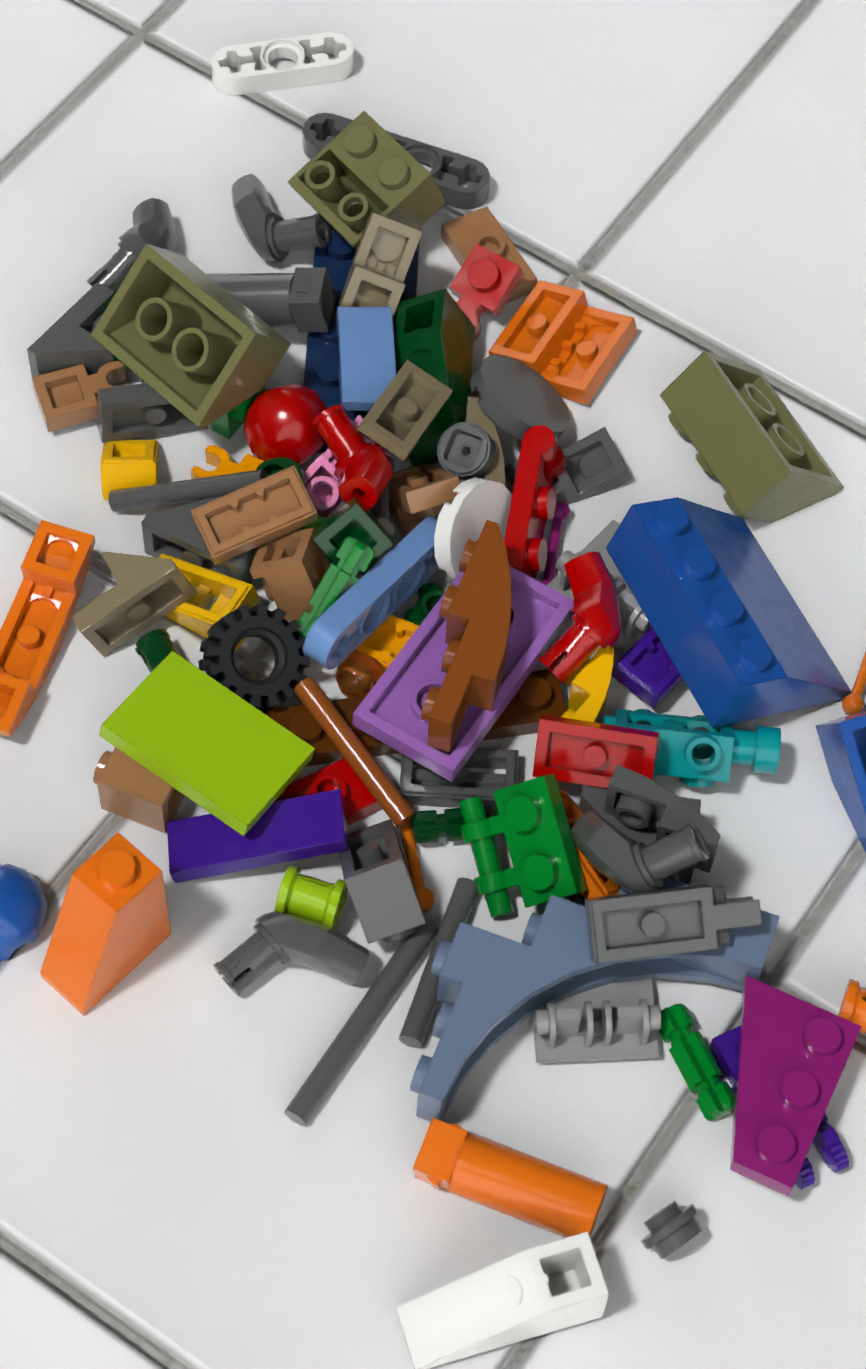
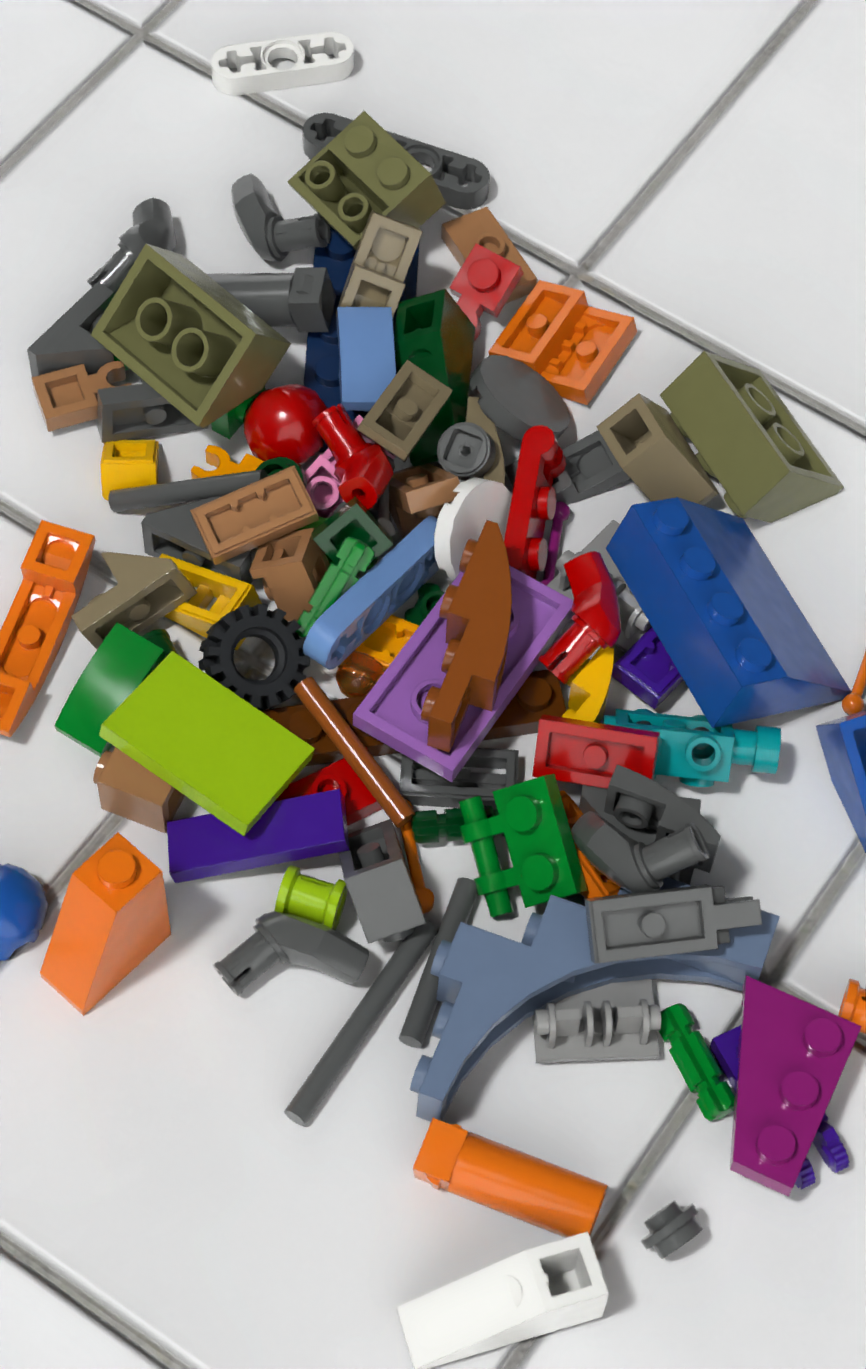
none -> green slope [54,622,166,757]
none -> dark tan slope [596,393,719,505]

